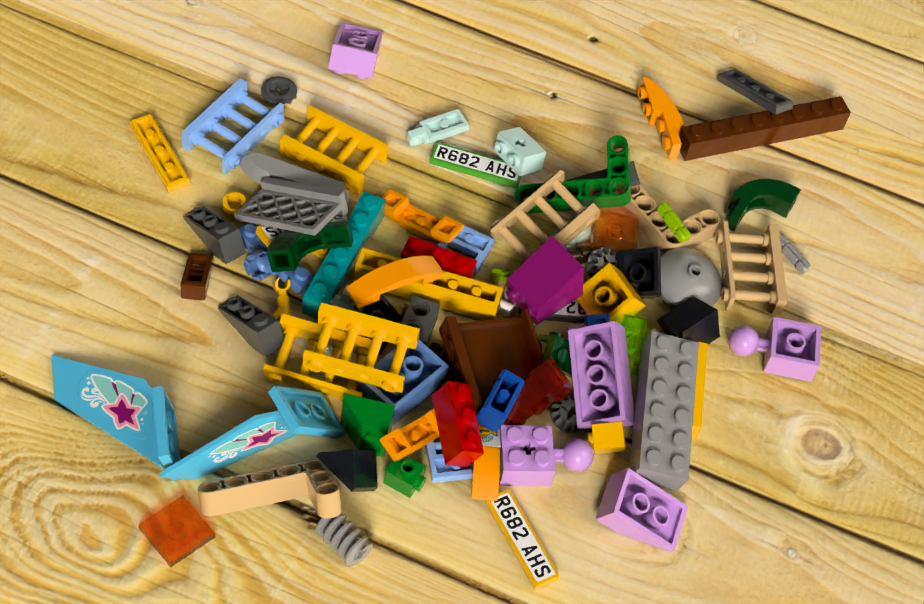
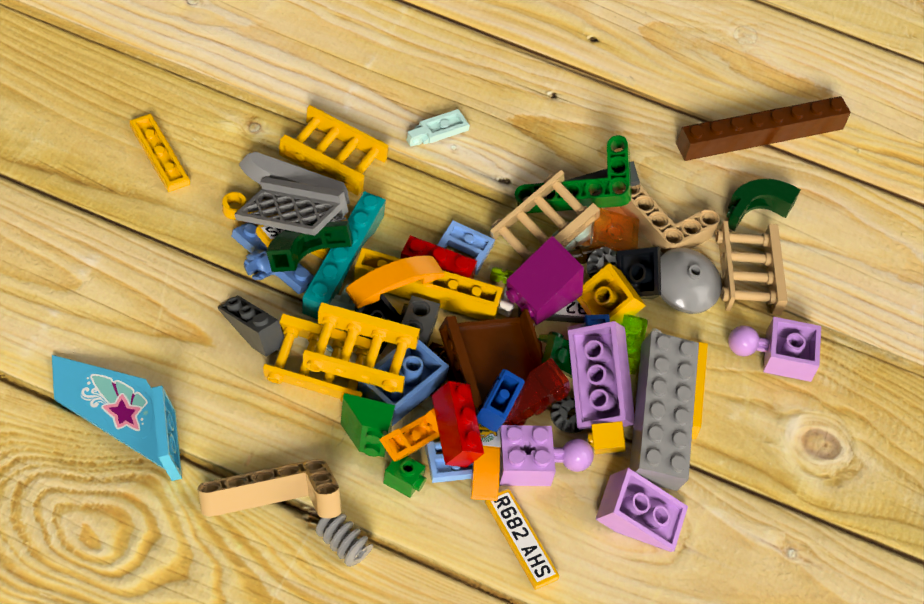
clear orange tile [138,495,215,567] -> none
medium azure piece [159,385,346,480] -> none
reddish brown slope [180,253,214,300] -> none
light blue fence [181,78,284,175] -> none
dark grey slope [183,206,246,264] -> none
dark grey gear [261,76,297,106] -> none
yellow arm [272,277,291,322] -> none
black slope [316,450,378,492] -> none
lavender slope [328,22,384,79] -> none
light orange slope [381,189,464,243] -> none
tile [429,142,522,188] -> none
light aqua brick [494,127,546,176] -> none
light orange slope [637,77,685,159] -> none
black slope [656,296,720,344] -> none
lime axle [657,202,691,243] -> none
dark grey tile [718,69,793,115] -> none
light grey axle [780,234,811,274] -> none

